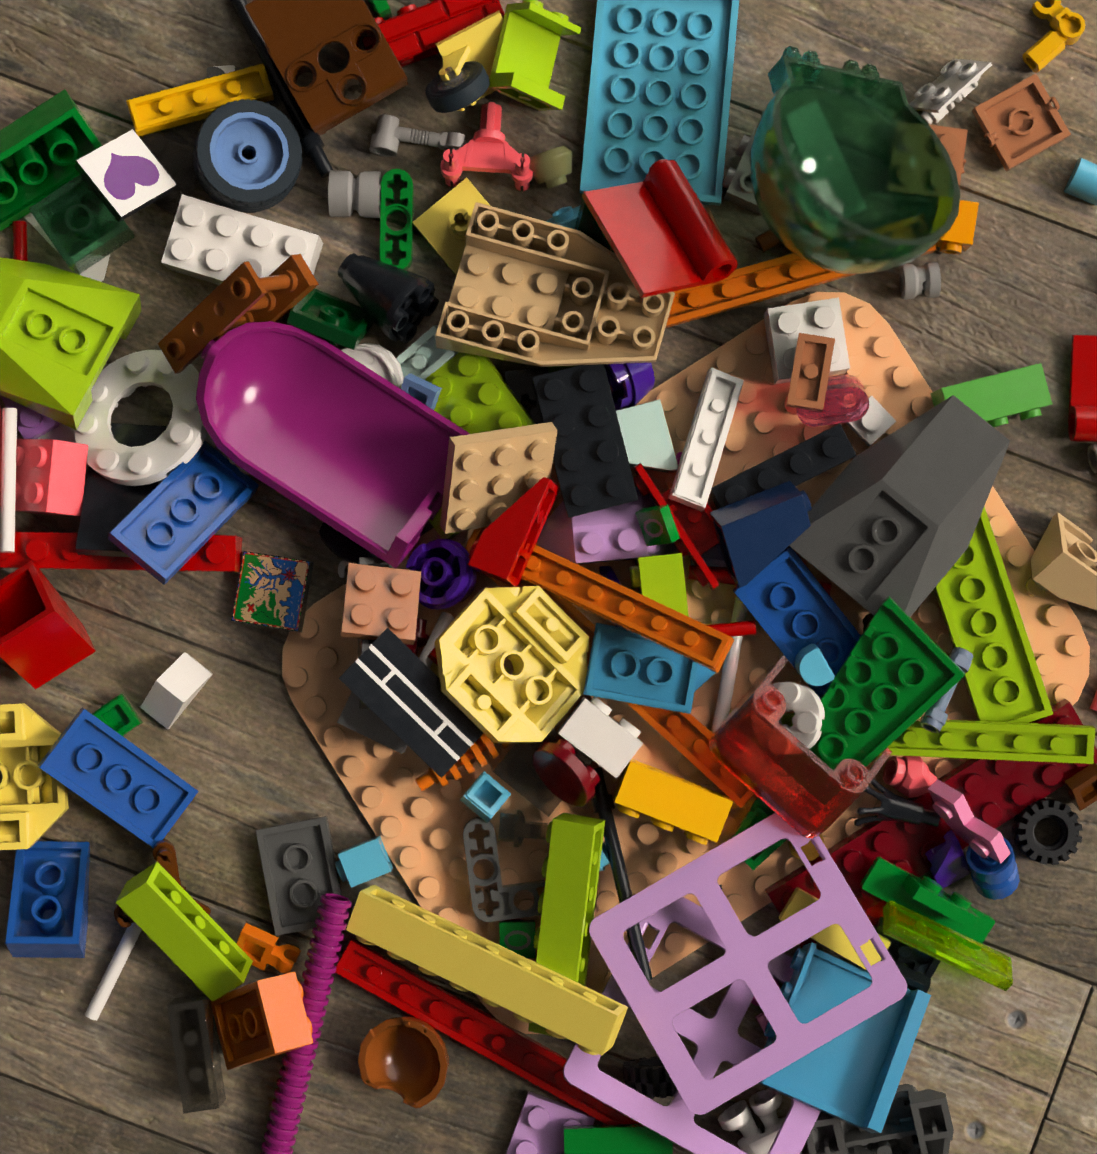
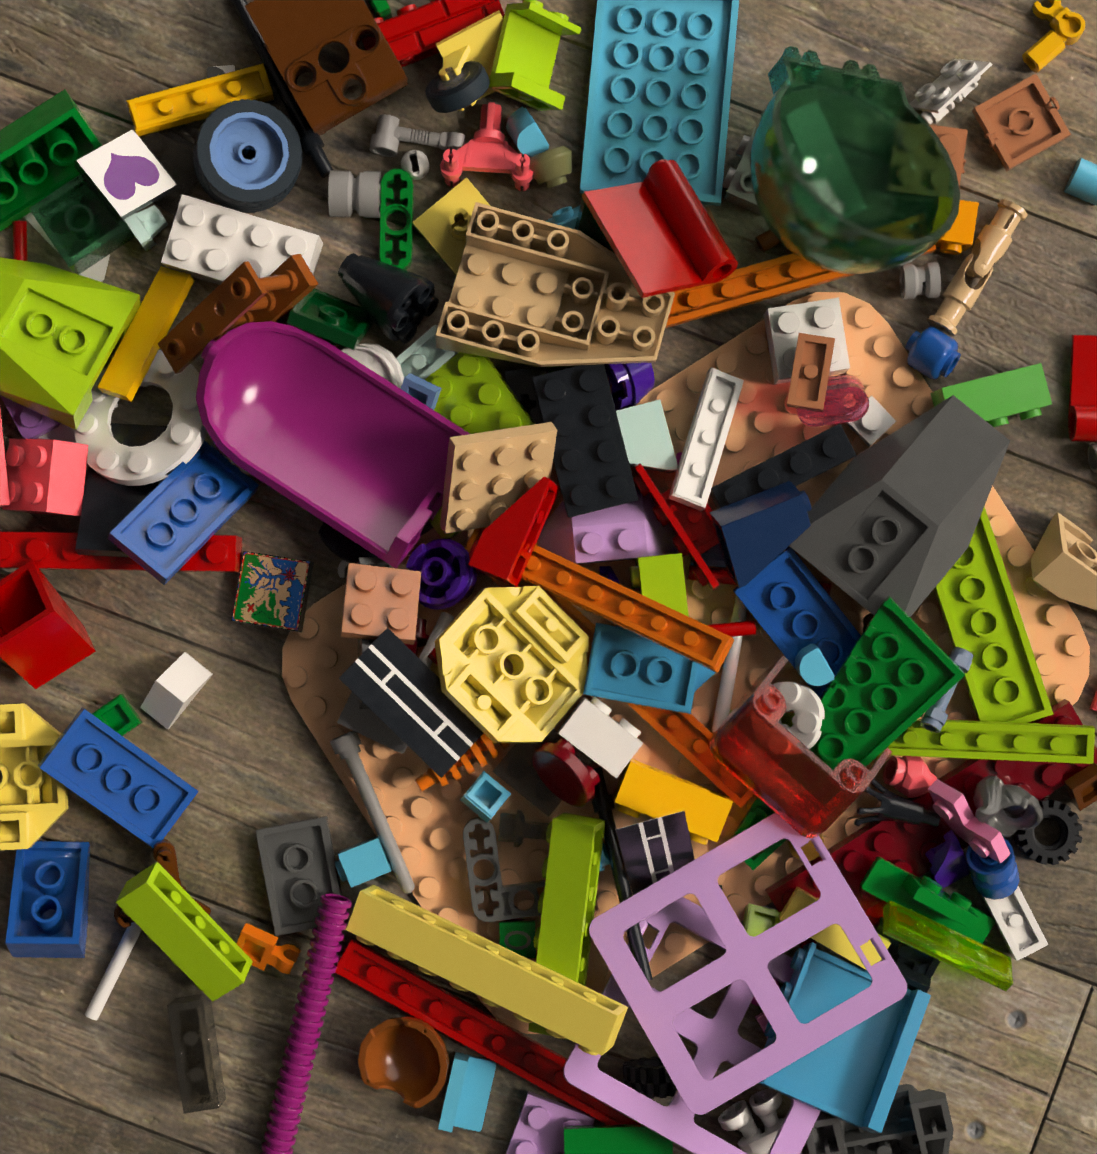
white bar [0,408,17,553] -> none
orange slope [210,972,313,1070] -> none
green tile [635,505,680,546] -> none
none -> yellow tile [97,266,195,402]
none -> light aqua hinge [124,205,168,251]
none -> light grey piece [330,731,415,894]
none -> white hinge [401,150,429,180]
none -> medium azure panel [438,1052,496,1132]
none -> medium azure brick [506,106,549,157]
none -> black sticker [615,811,695,895]
none -> lime tile [743,903,781,937]
none -> blue head [905,327,961,380]
none -> tan piece [927,199,1028,336]
none -> dark grey hair [973,775,1043,837]
none -> white plate [981,886,1048,961]

